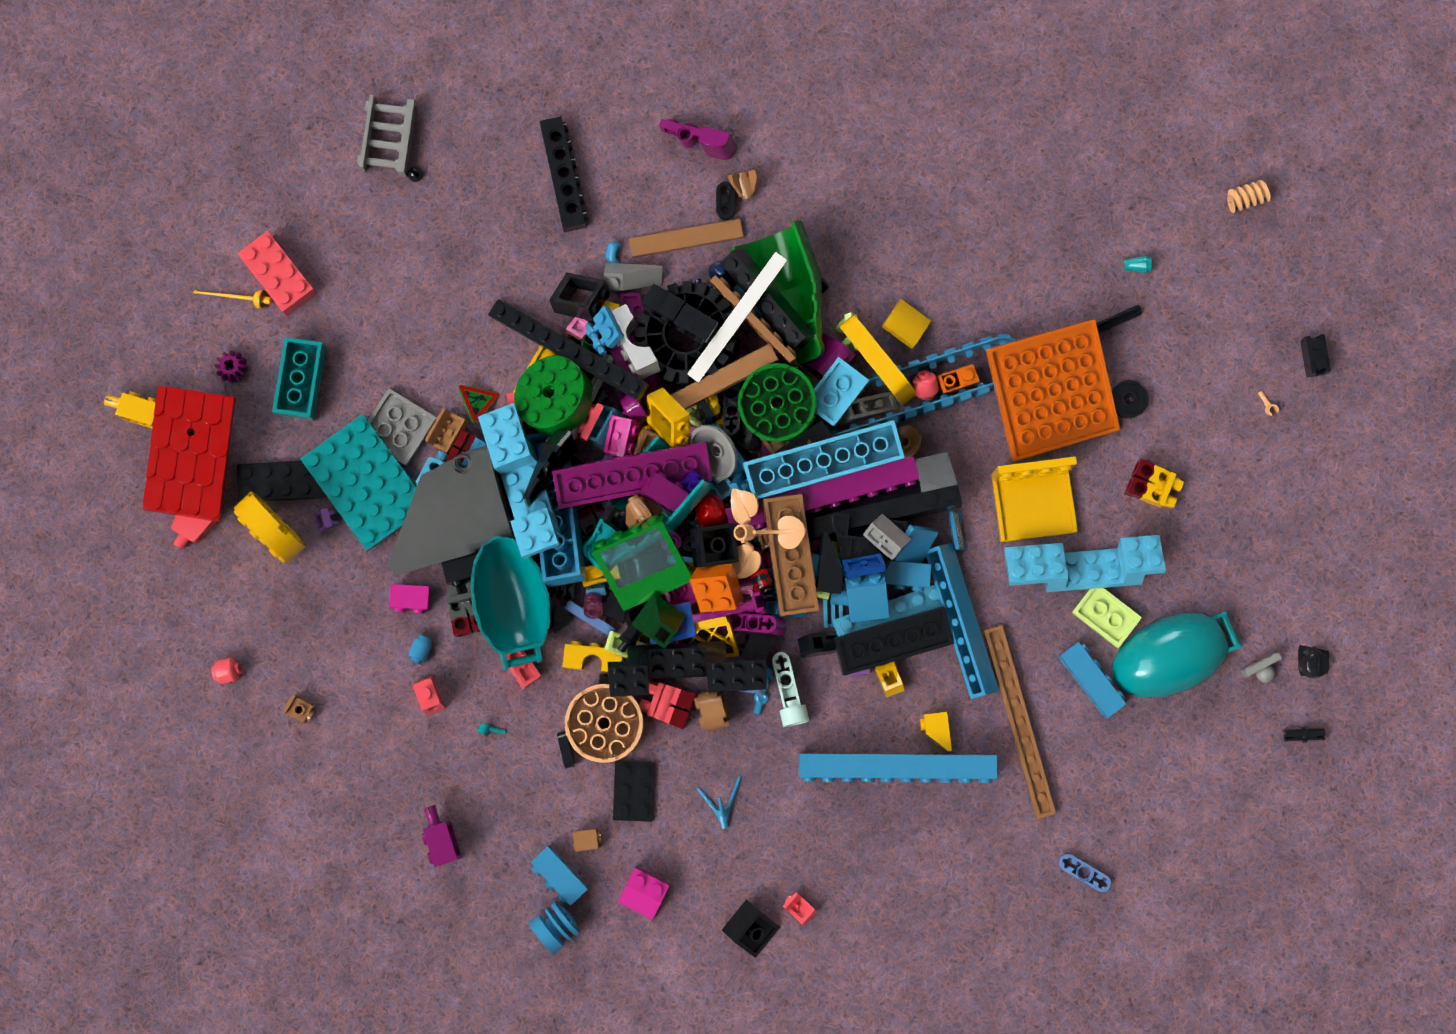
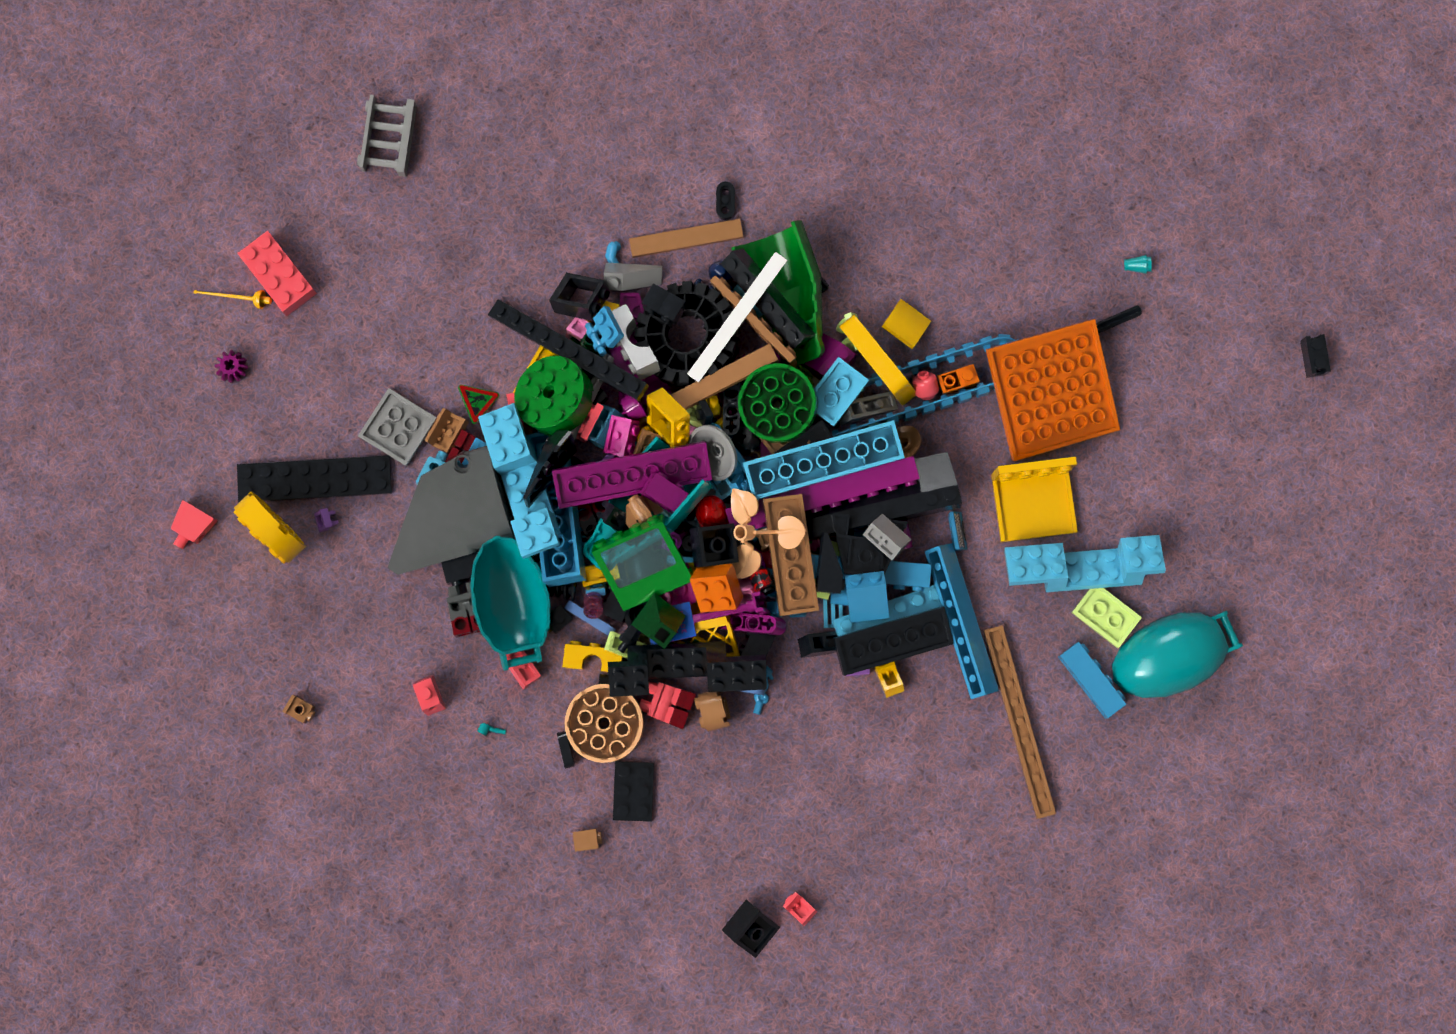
yellow brick [104,391,156,428] -> none
red piece [143,385,236,522] -> none
coral head [211,658,242,684] -> none
teal brick [272,337,327,421] -> none
teal plate [300,414,416,551] -> none
dark pink brick [389,584,432,614] -> none
black hinge [407,166,423,182] -> none
dark azure brick [408,635,433,665] -> none
magenta brick [421,805,462,867] -> none
dark azure wheel [528,901,581,955] -> none
dark azure brick [530,846,589,906] -> none
black brick [539,116,589,233] -> none
dark pink slope [618,867,670,920] -> none
magenta plate [659,119,737,160] -> none
black brick [674,303,721,345] -> none
dark purple tile [680,469,707,493] -> none
dark azure plant [697,776,742,829] -> none
medium nougat brick [727,168,759,199] -> none
light aqua beam [772,652,810,727] -> none
dark azure brick [798,754,997,783] -> none
blue plate [842,553,886,578] -> none
dark azure tile [894,525,939,563] -> none
yellow slope [919,712,952,751] -> none
medium blue beam [1058,854,1111,892] -> none
black plate [1112,380,1149,419] -> none
yellow hips [1124,458,1184,508] -> none
light nougat piece [1227,180,1271,213] -> none
light grey tile [1240,652,1282,683] -> none
light nougat hand [1258,391,1279,416] -> none
black pin [1284,727,1326,743] -> none
black piece [1298,645,1330,679] -> none

